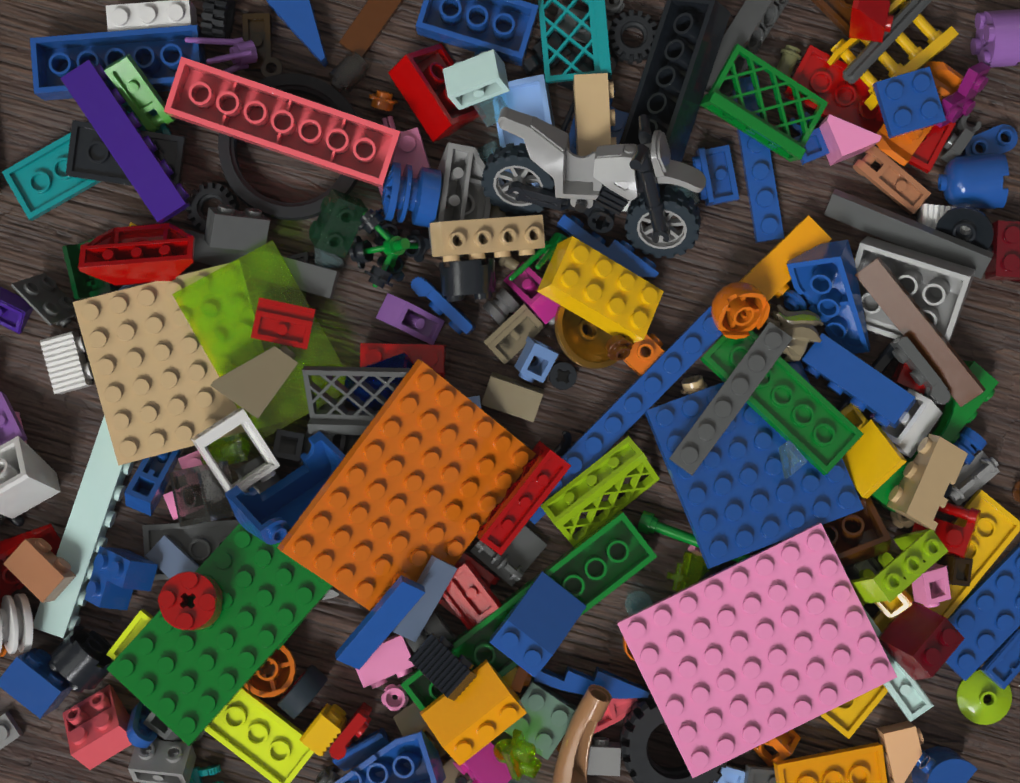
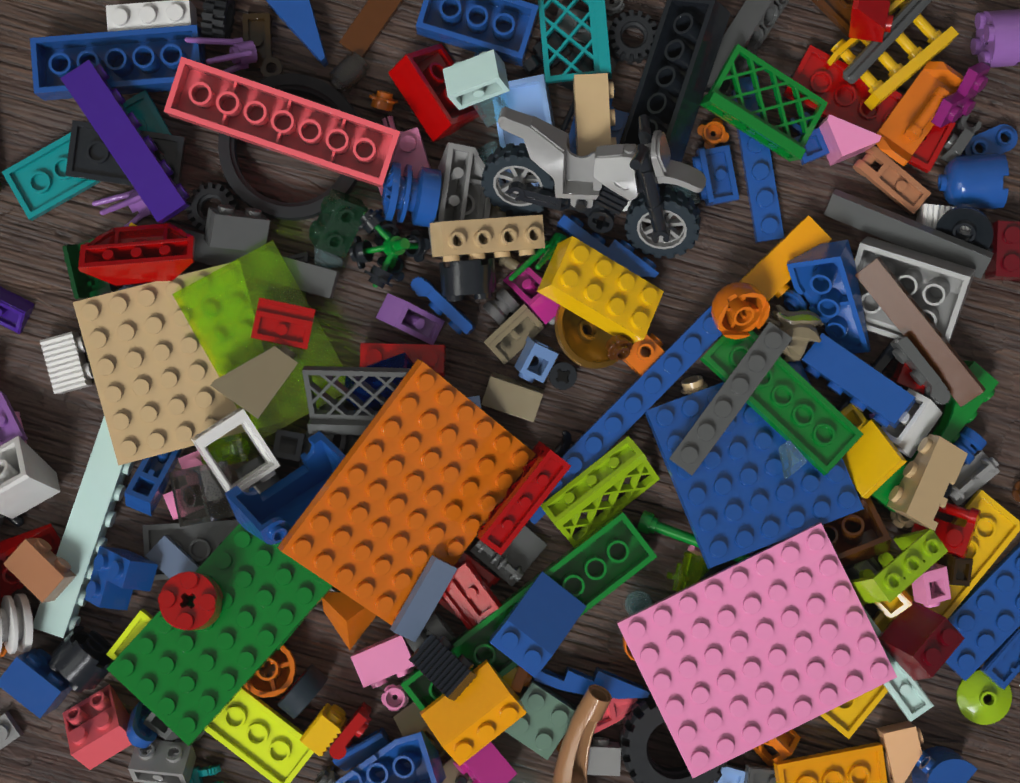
dark grey hinge [11,273,76,328] -> none
bright green plate [104,54,176,132] -> none
blue tile [335,575,425,670] -> none
clear neon green hips [493,729,542,781] -> none
olive pin [776,45,801,80] -> none
blue plate [873,66,946,139] -> none
none -> medium lavender plant [92,188,151,227]
none -> orange slope [322,592,377,650]
none -> orange plate [697,118,729,149]

